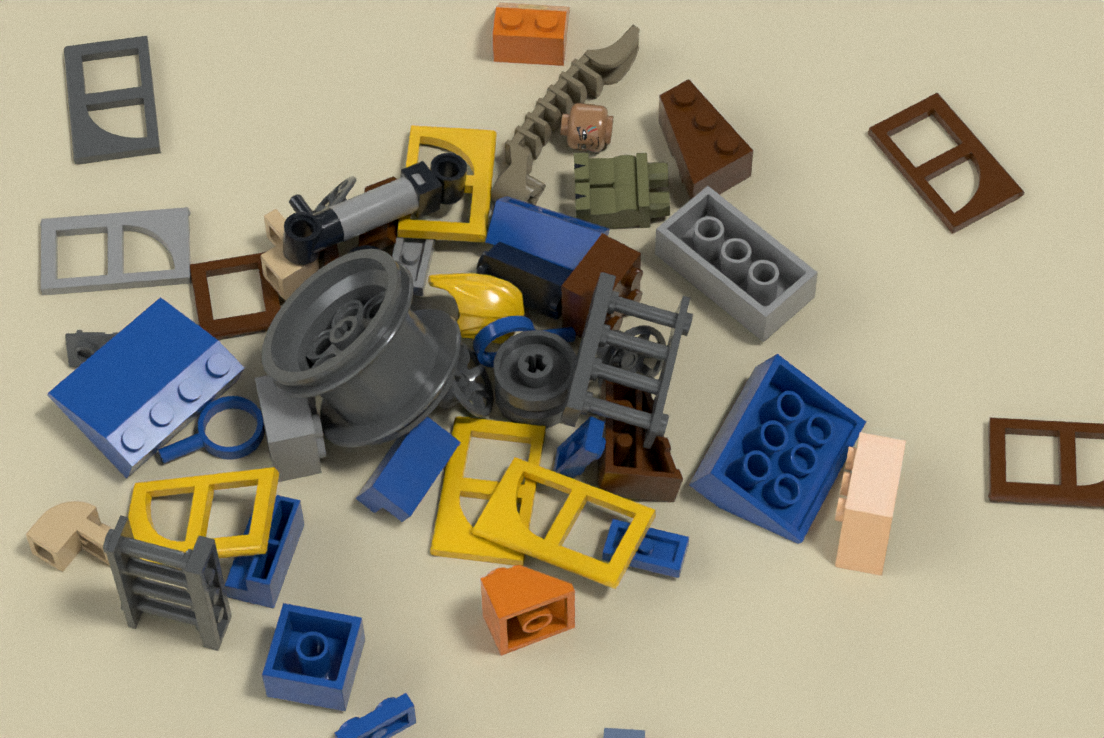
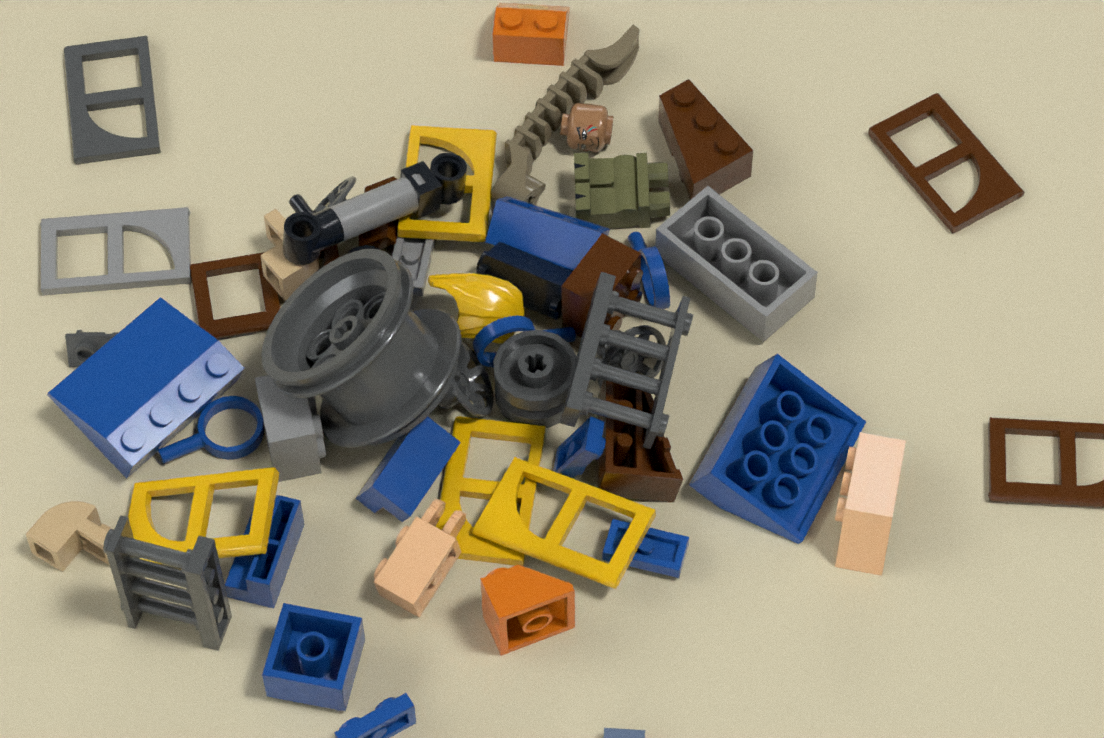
none -> light nougat hinge [373,499,467,617]
none -> blue piece [628,232,670,309]

